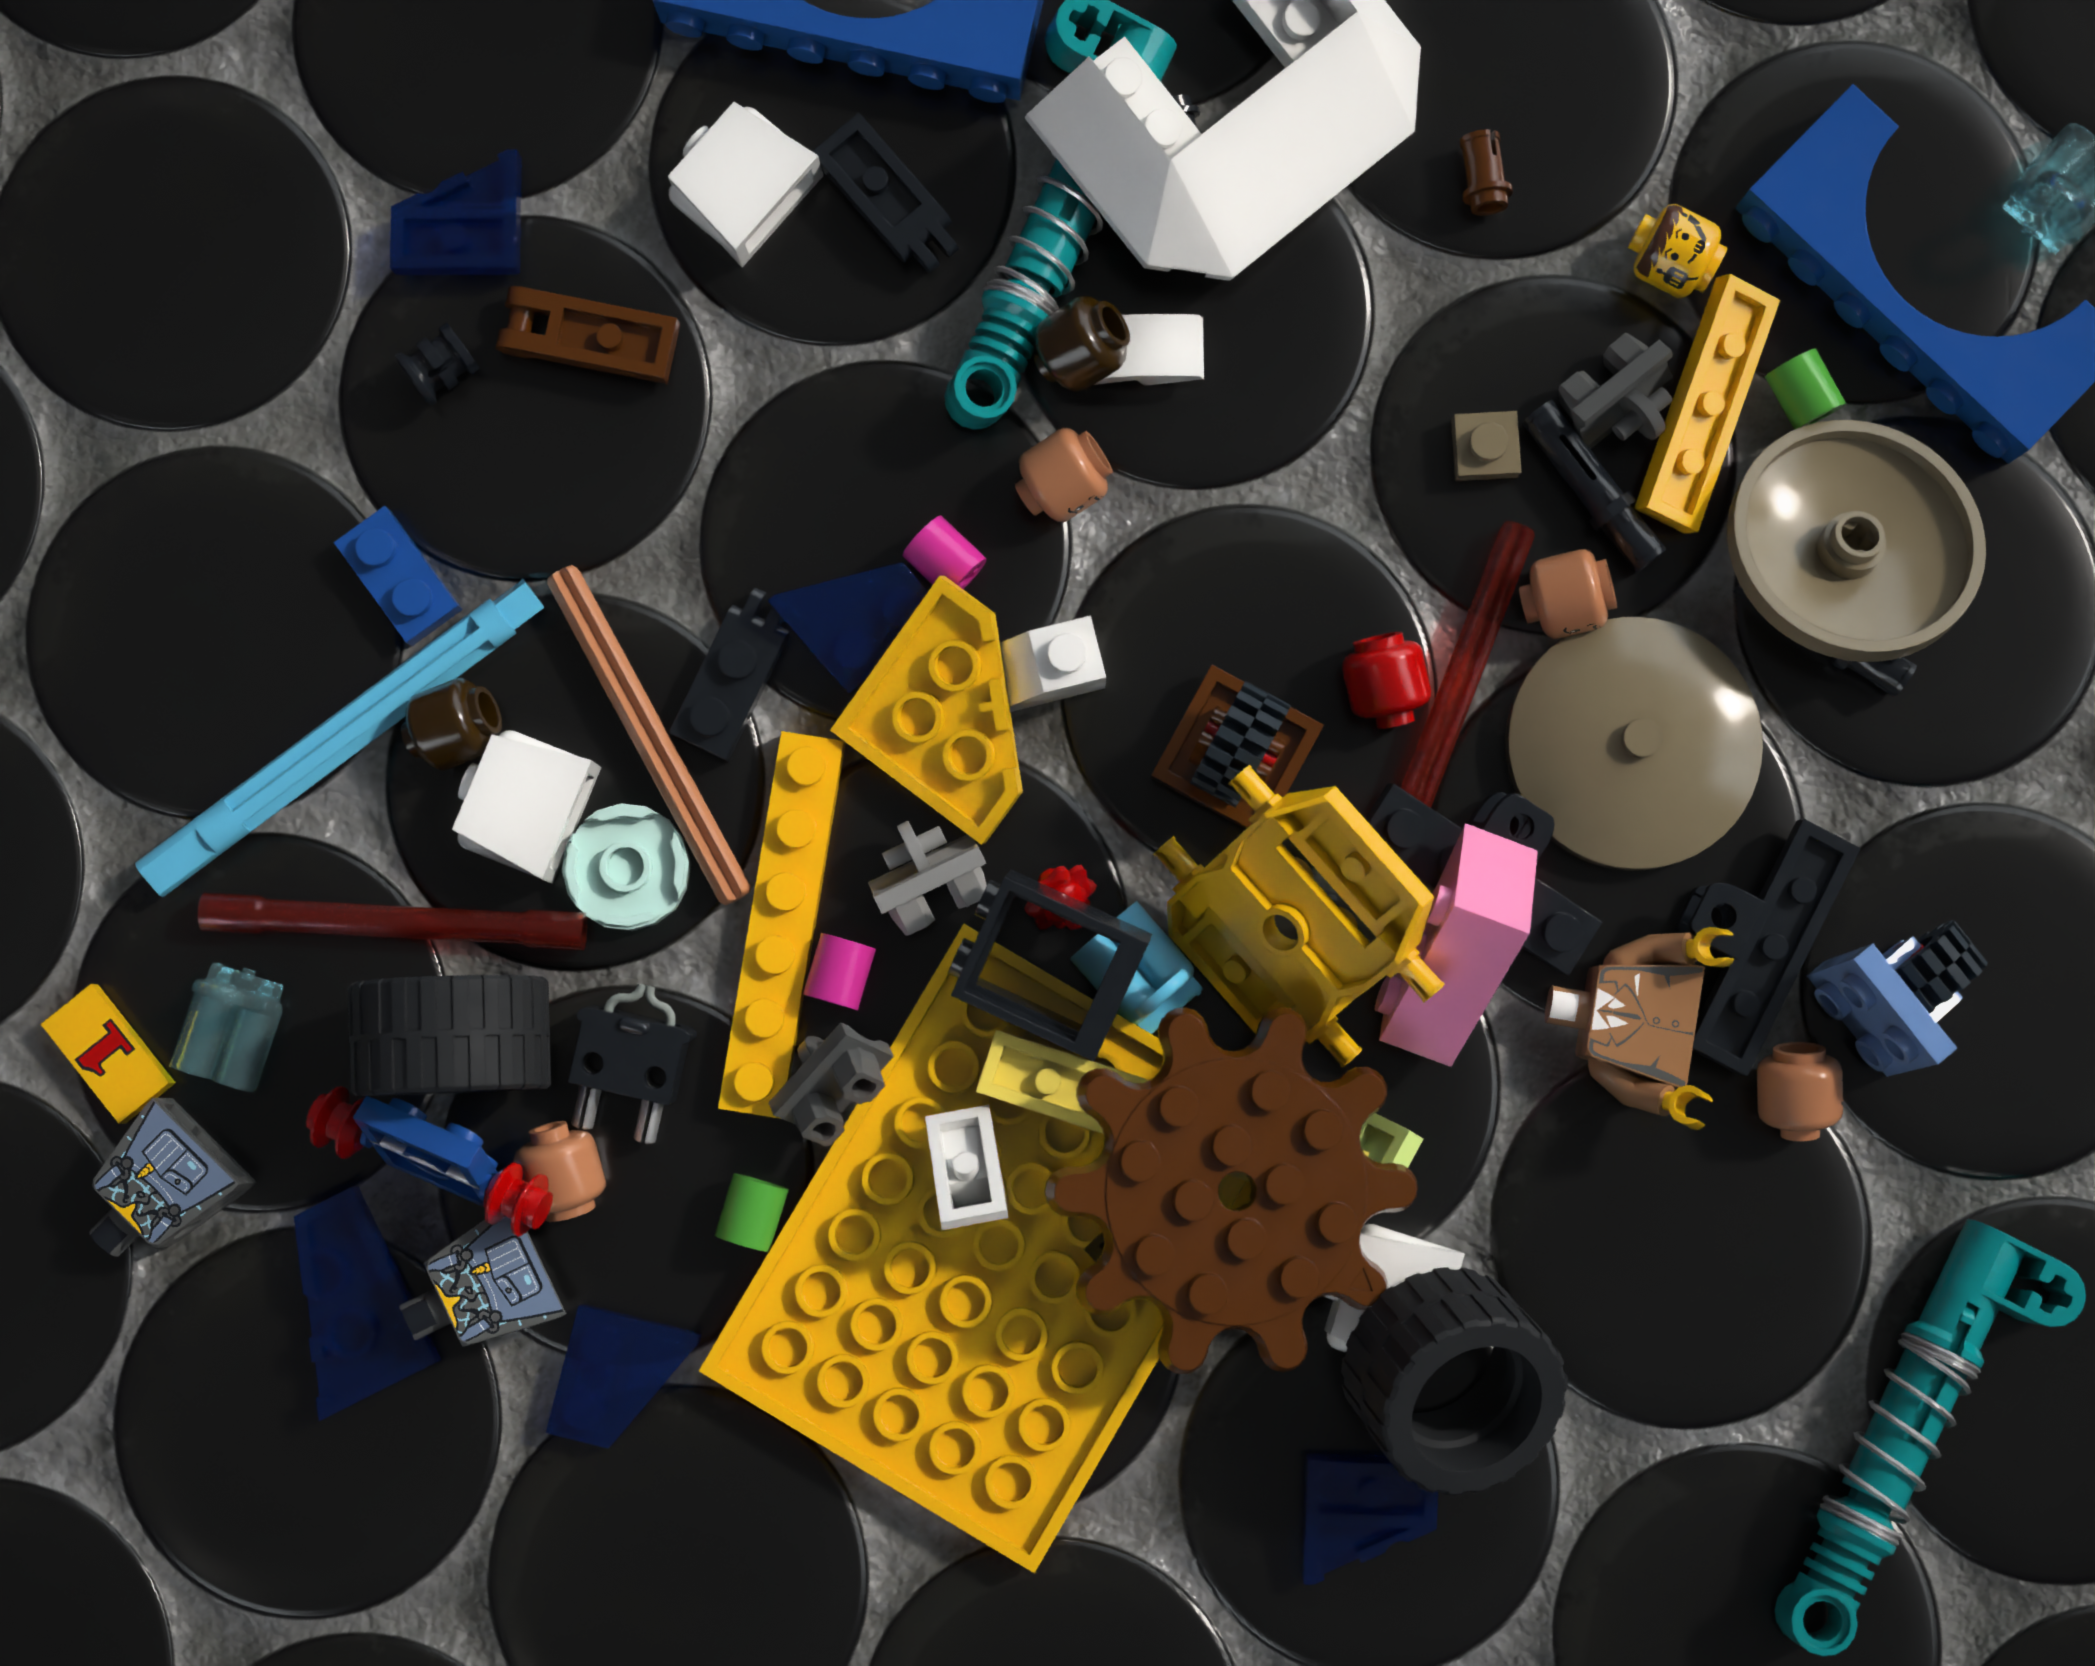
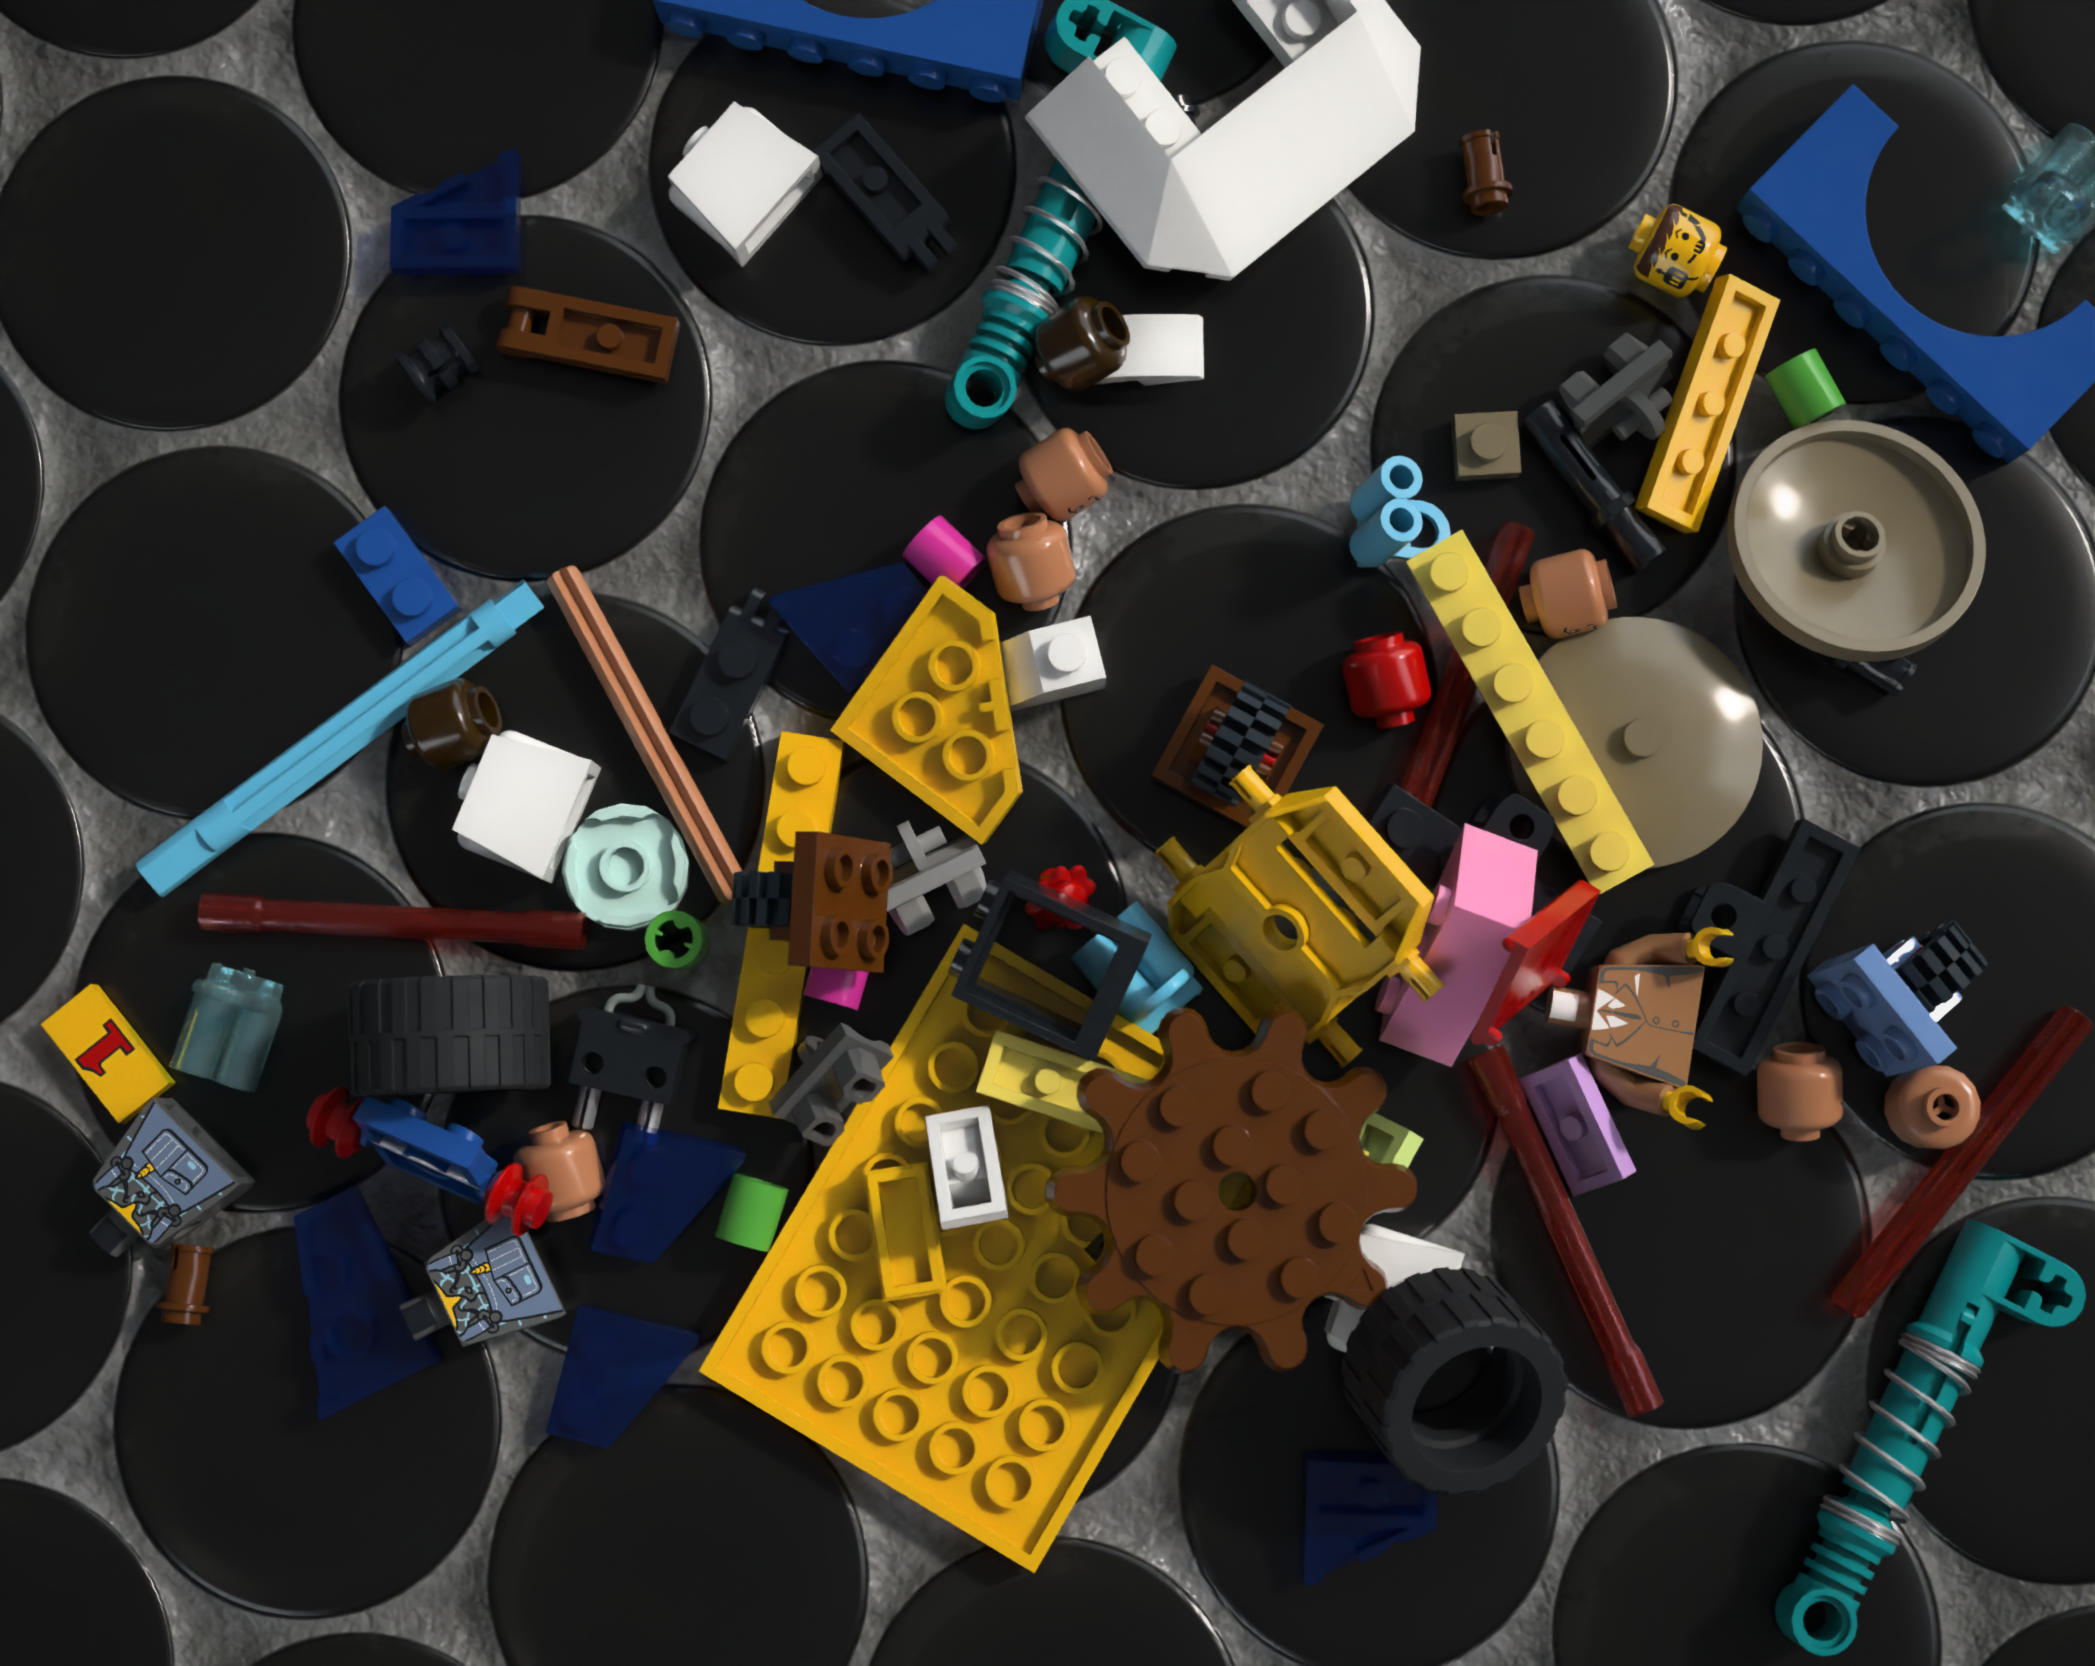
none -> reddish brown pin [156,1243,214,1325]
none -> clear blue wing [588,1121,745,1264]
none -> bright green gear [645,910,710,971]
none -> reddish brown plate [731,831,893,973]
none -> yellow tile [863,1161,948,1302]
none -> nougat head [987,512,1075,611]
none -> medium azure piece [1349,456,1451,568]
none -> light yellow plate [1406,530,1654,895]
none -> clear red piece [1468,1044,1664,1417]
none -> red door [1470,880,1601,1047]
none -> lavender plate [1519,1053,1636,1197]
none -> clear red axle [1831,1006,2093,1319]
none -> nougat head [1884,1065,1981,1149]

